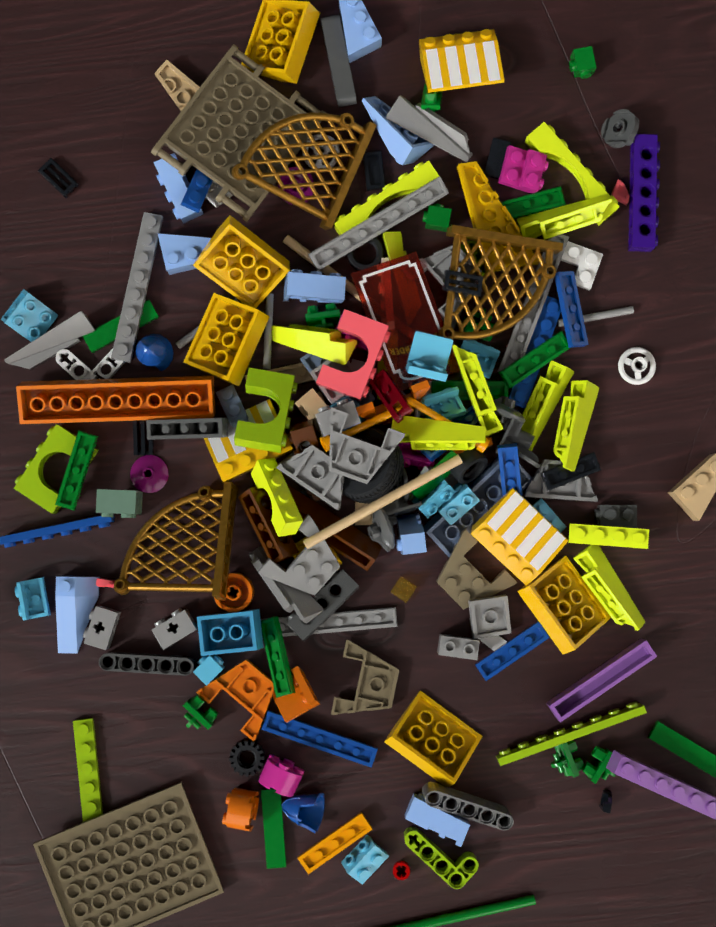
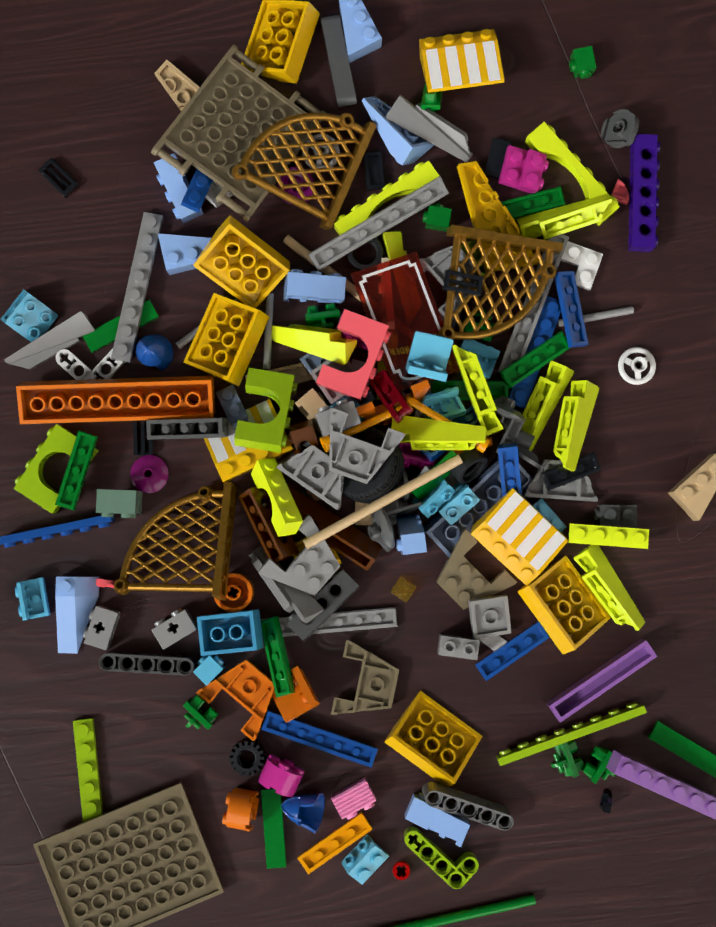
none -> bright pink brick [331,777,376,820]

